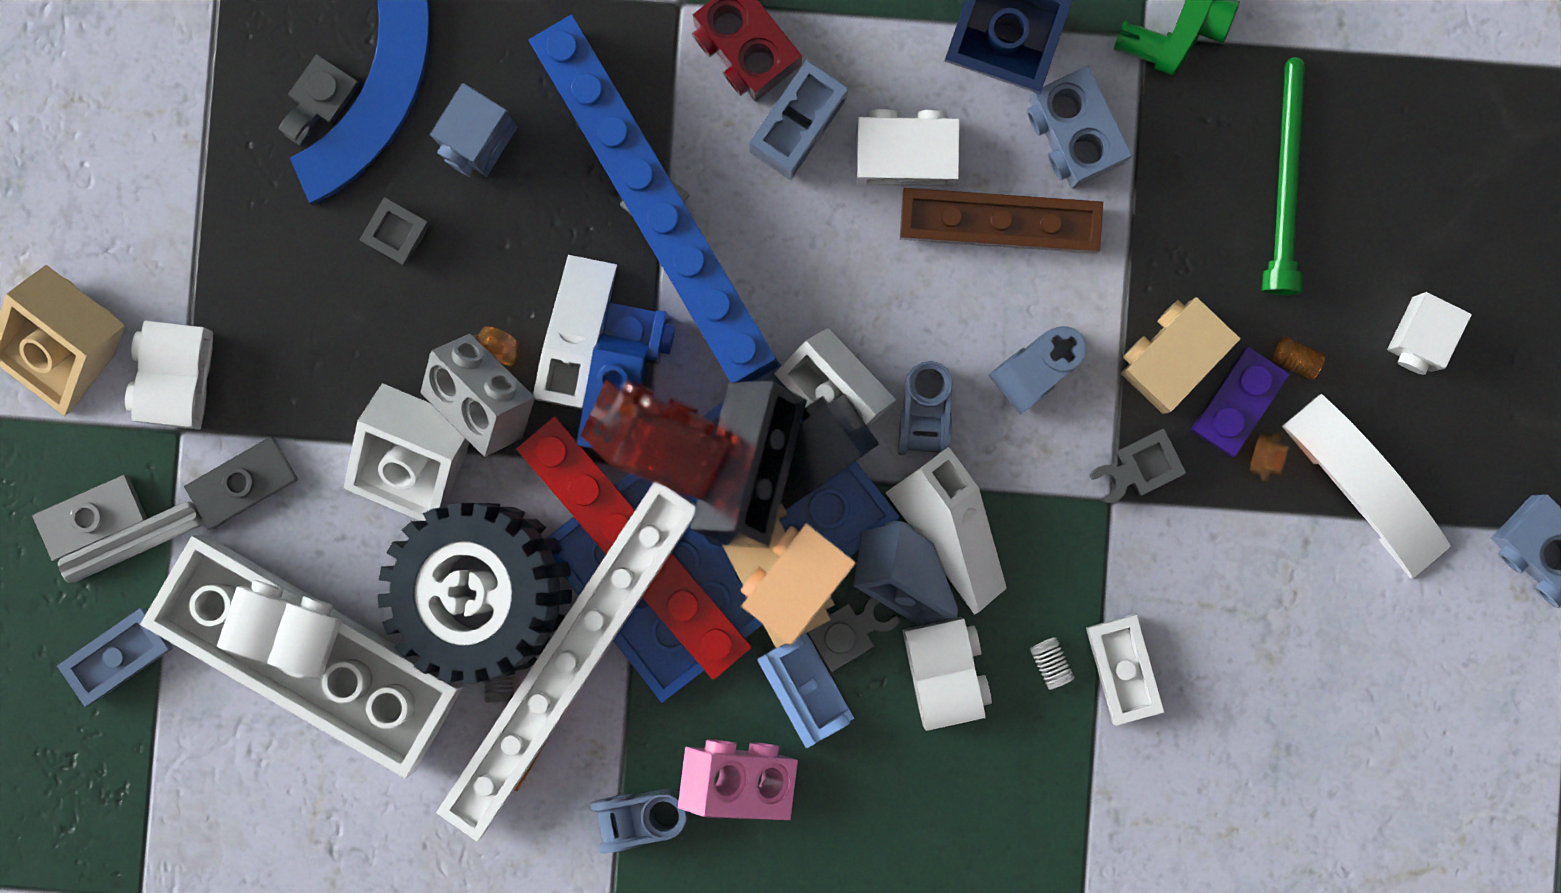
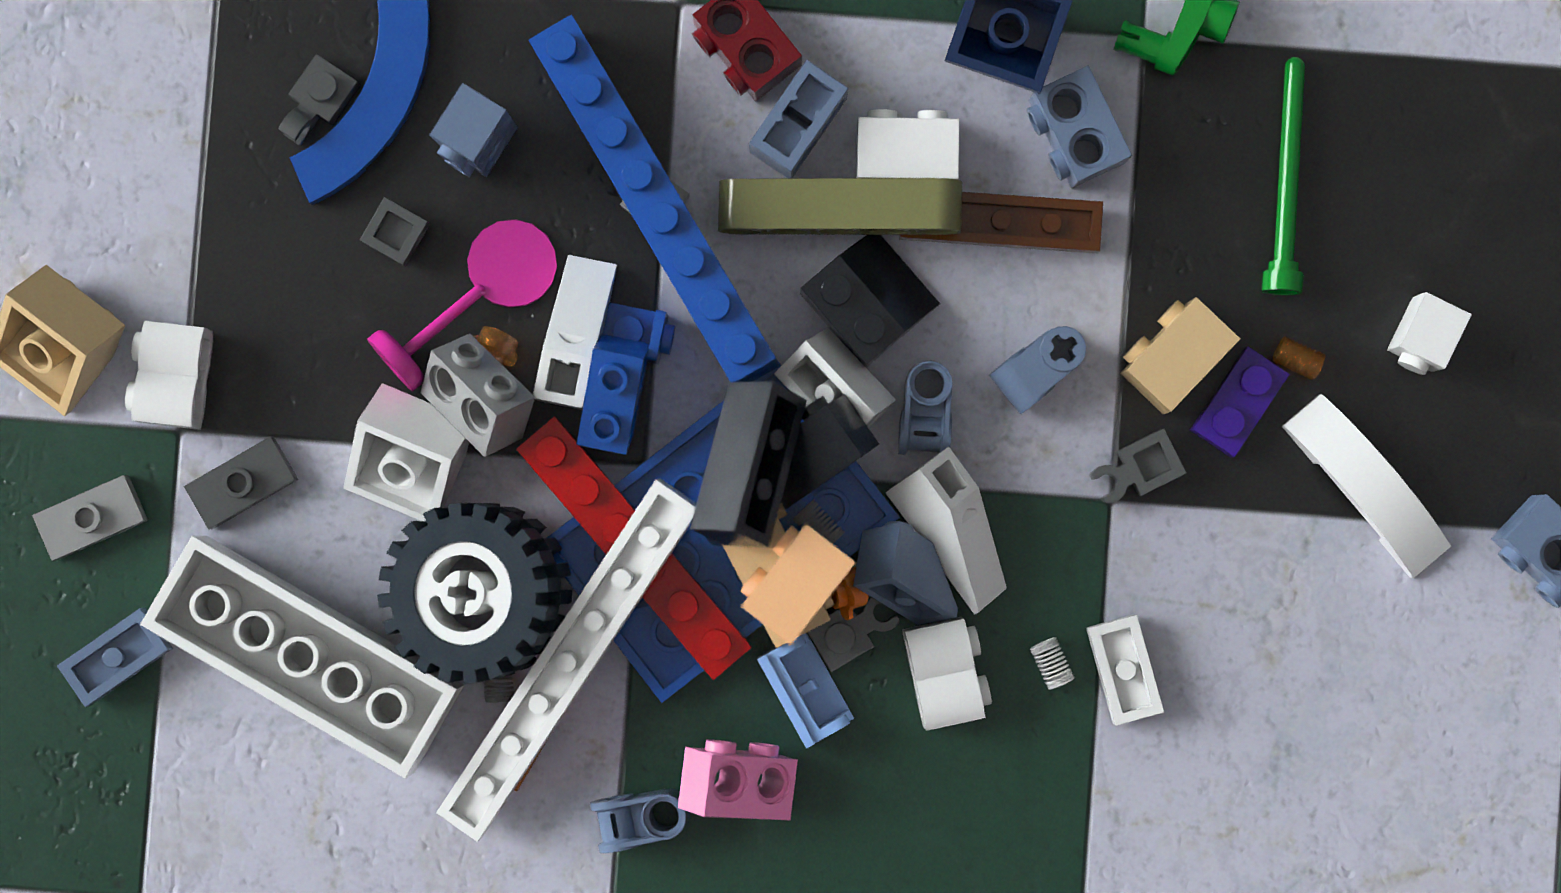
light grey axle [58,501,202,583] -> none
white brick [217,580,342,679] -> none
clear red brick [580,379,728,500] -> none
clear orange plate [1249,432,1289,482] -> none
none -> dark pink piece [367,220,557,392]
none -> olive beam [718,178,962,235]
none -> light grey piece [793,500,844,544]
none -> black slope [800,235,940,367]
none -> orange plate [830,567,868,620]

